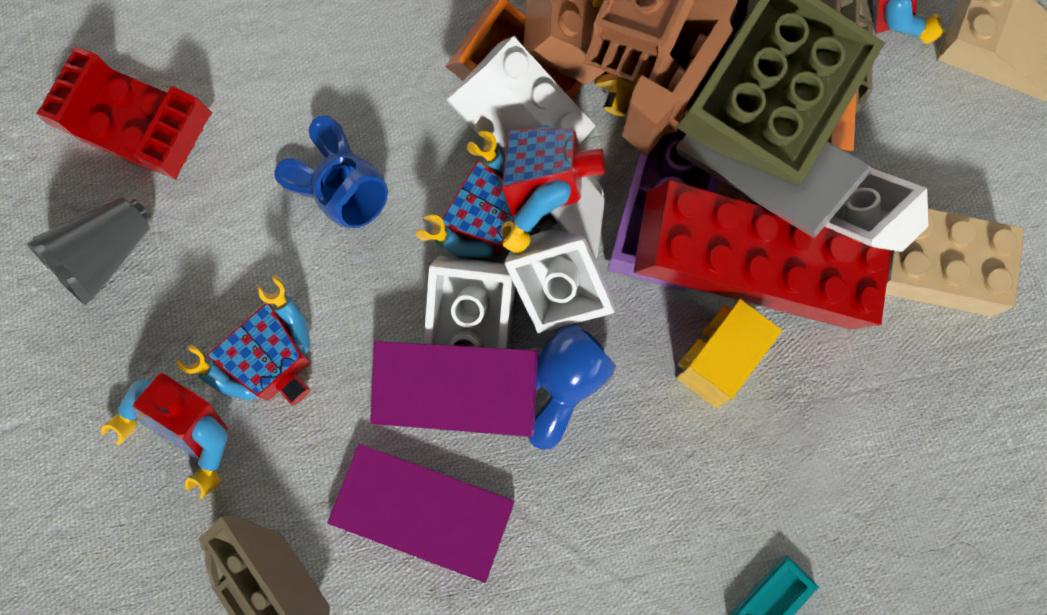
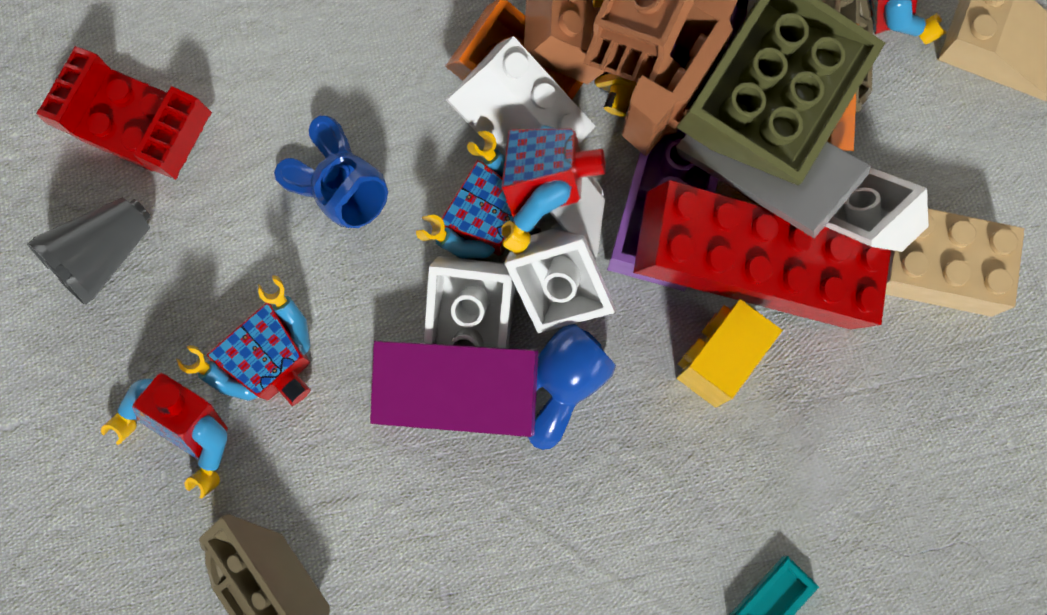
magenta tile [327,443,515,583] -> none

